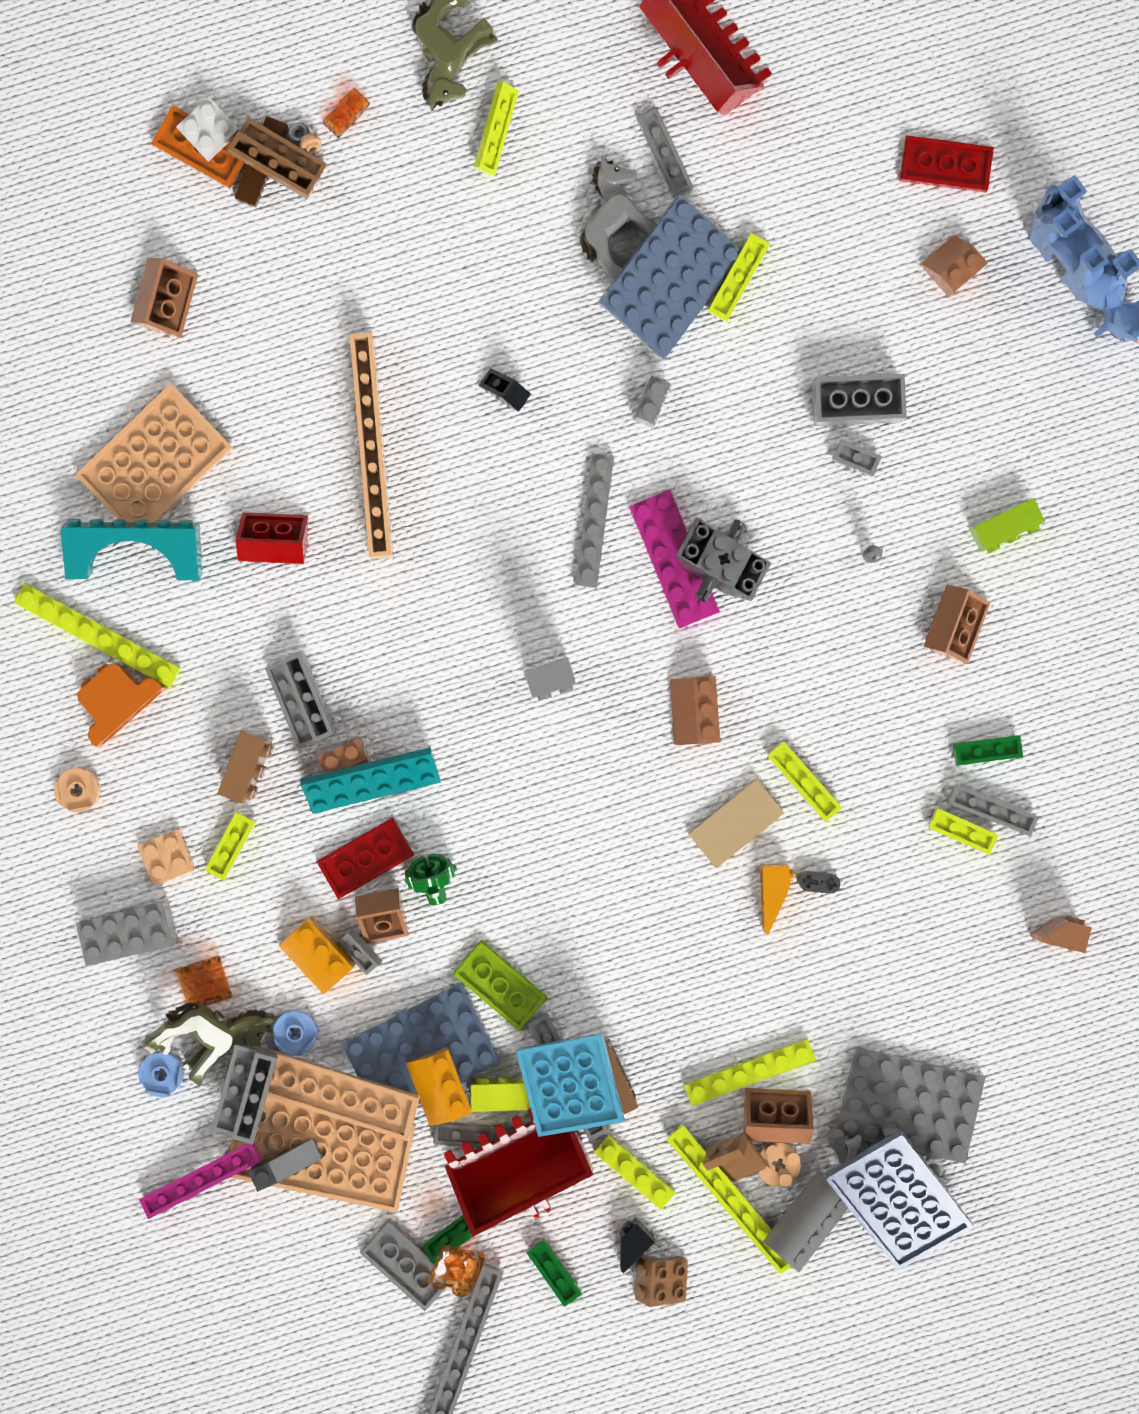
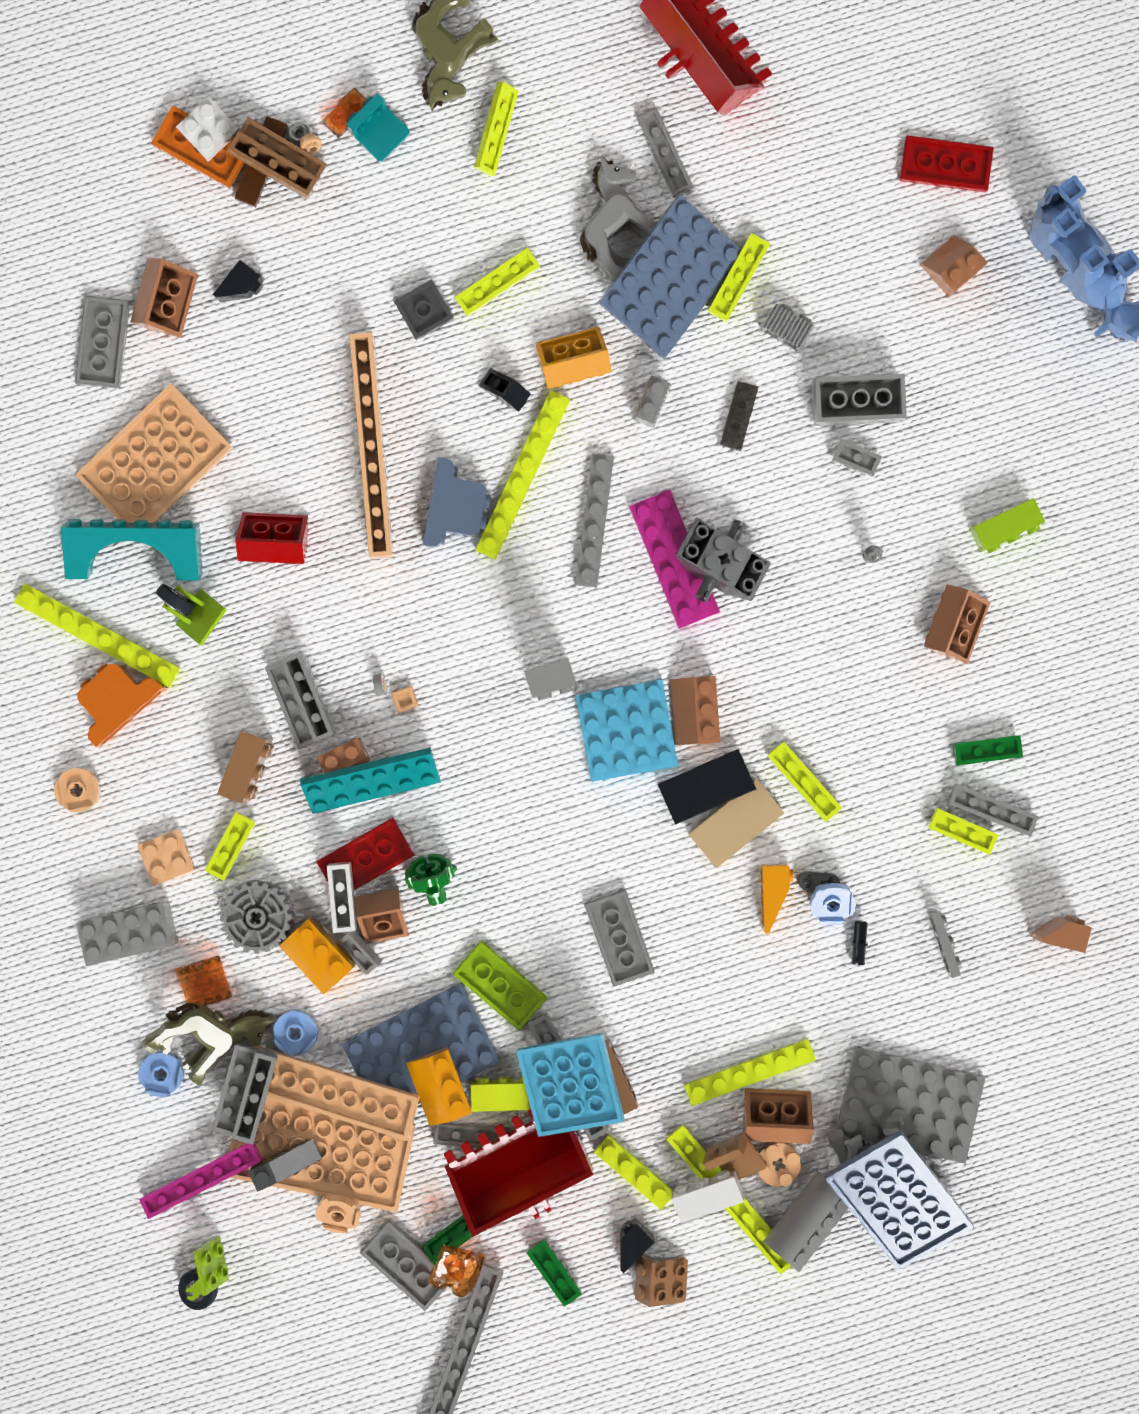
none -> light grey tile [75,296,130,390]
none -> lime plate [156,584,227,646]
none -> lime plate [178,1236,229,1310]
none -> black slope [212,260,264,302]
none -> light grey piece [220,880,295,954]
none -> light nougat plate [315,1192,361,1233]
none -> white brick [327,862,357,933]
none -> teal bracket [346,93,410,162]
none -> light grey tile [373,673,387,696]
none -> light nougat tile [391,686,419,713]
none -> dark grey plate [394,279,454,341]
none -> sand blue brick [423,457,491,548]
none -> neon yellow plate [454,247,540,317]
none -> neon yellow plate [476,390,570,560]
none -> light orange slope [535,326,612,389]
none -> medium azure plate [576,679,678,782]
none -> light grey tile [584,888,655,987]
none -> black tile [657,749,757,825]
none -> white brick [671,1169,744,1224]
none -> clear smoke plate [719,381,759,452]
none -> light grey brick [761,304,814,352]
none -> plate [810,883,855,925]
none -> black axle [851,920,869,965]
none -> light grey plate [927,910,962,978]

